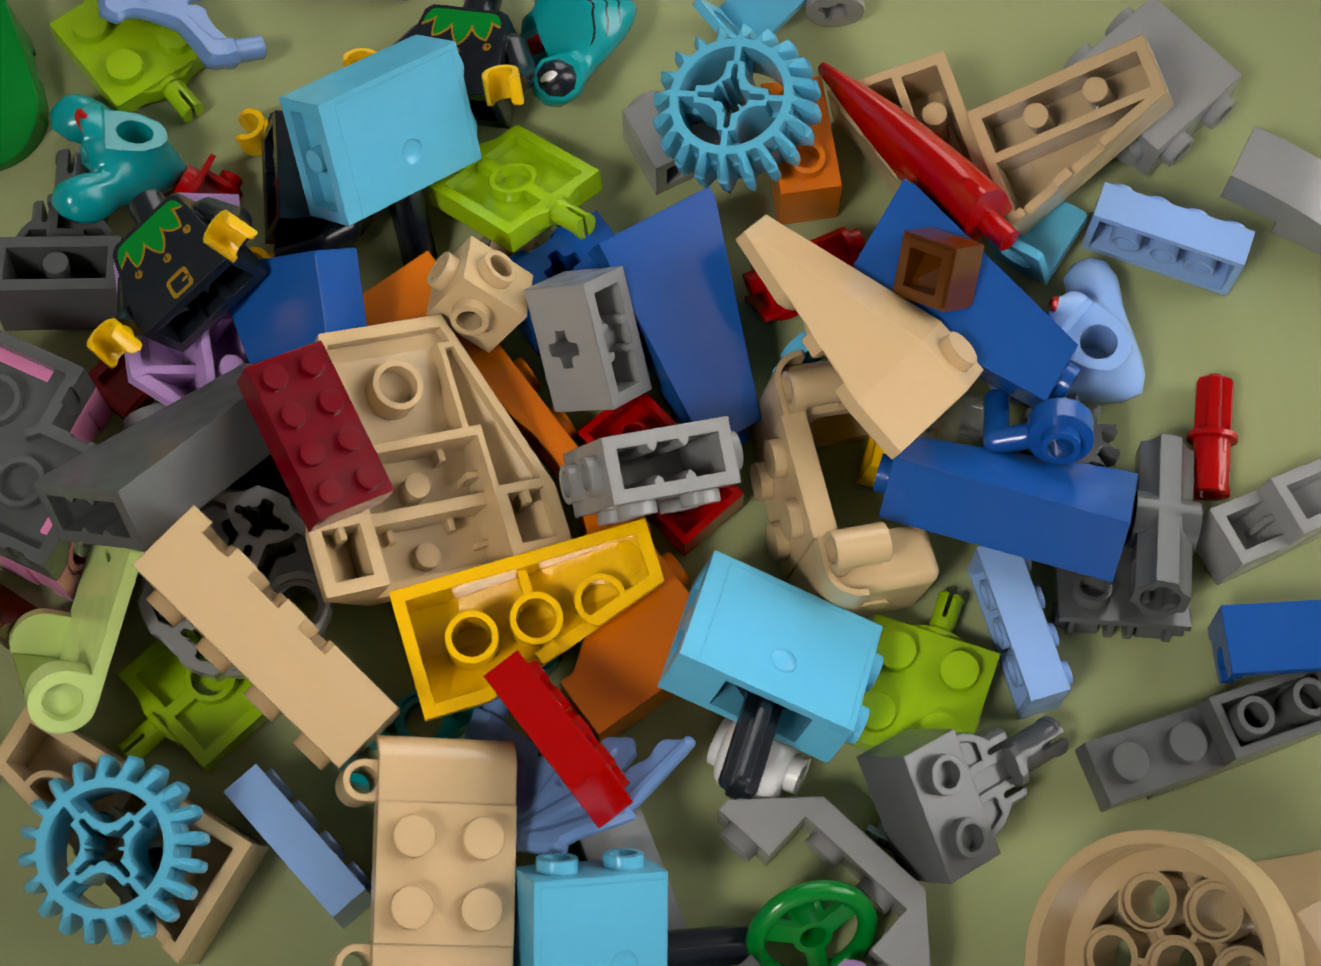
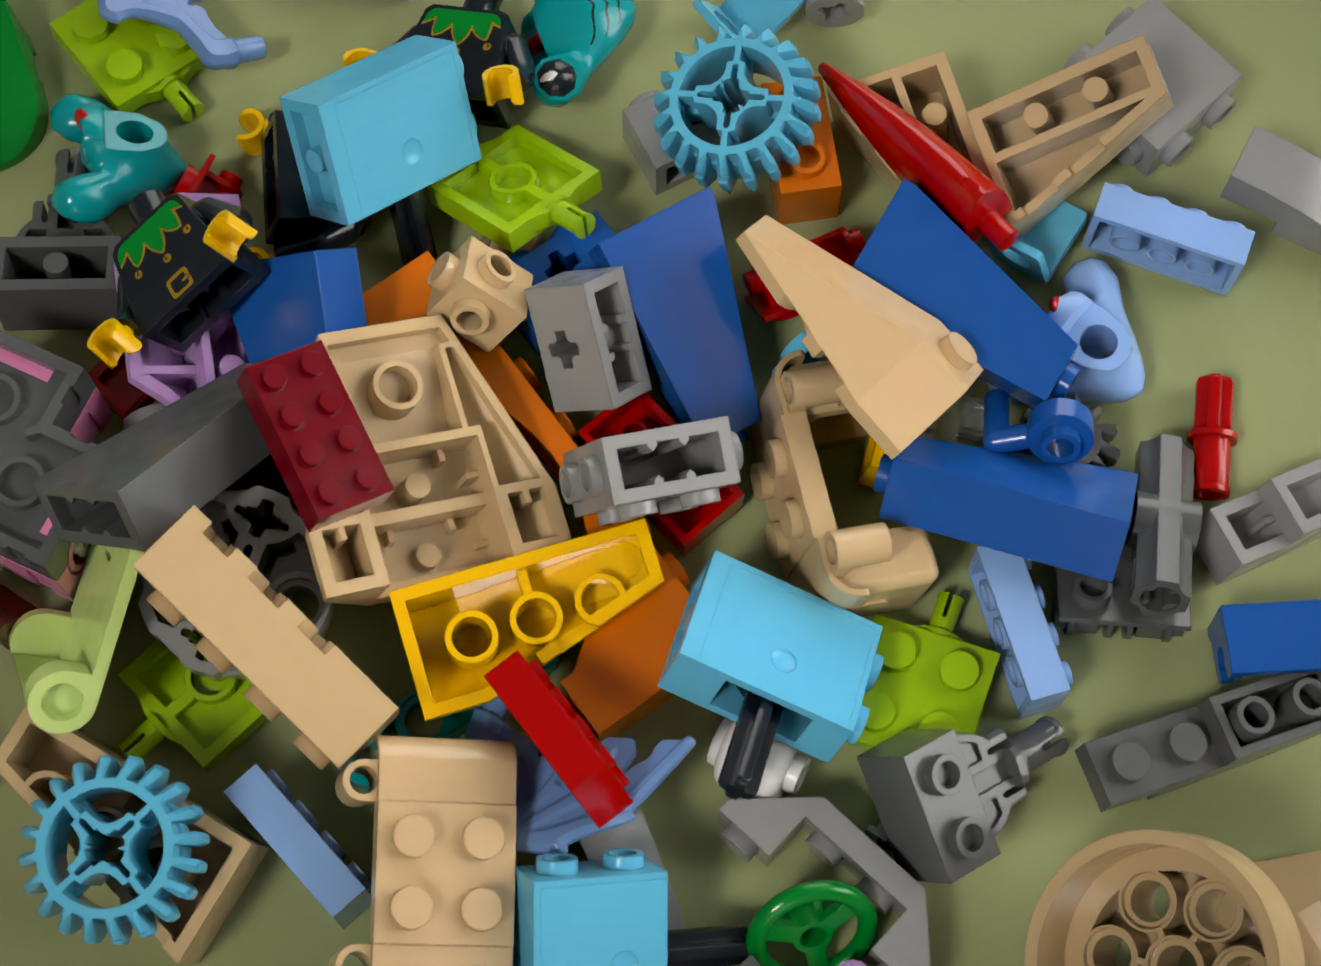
reddish brown slope [892,227,985,312] -> none

